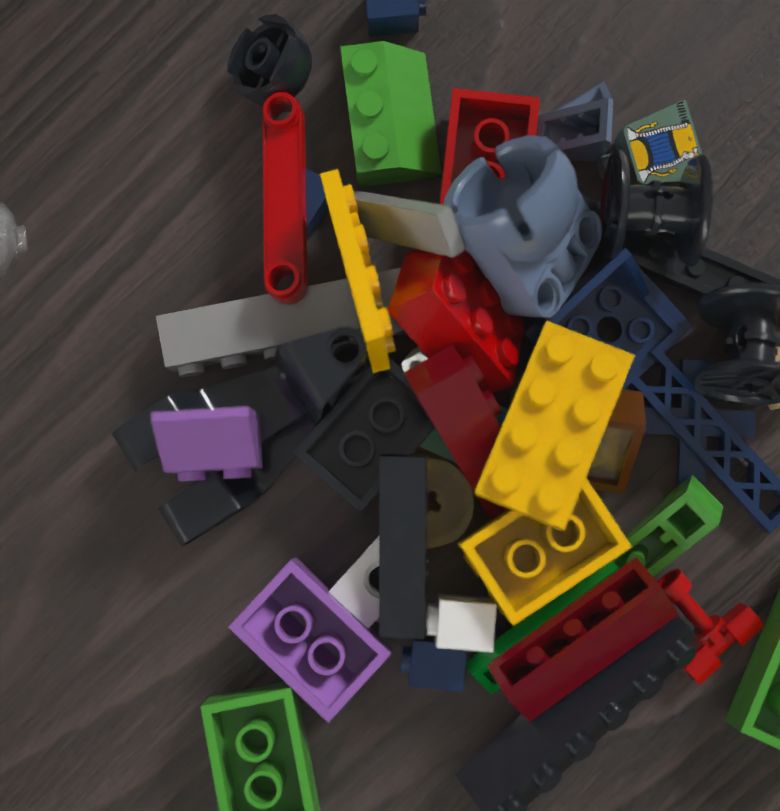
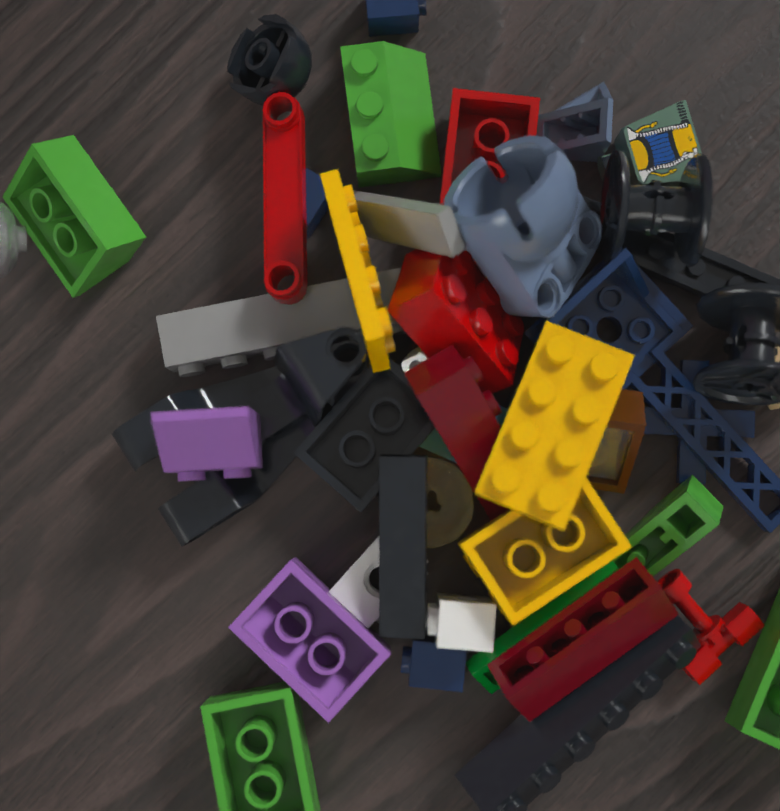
none -> bright green slope [2,135,146,298]

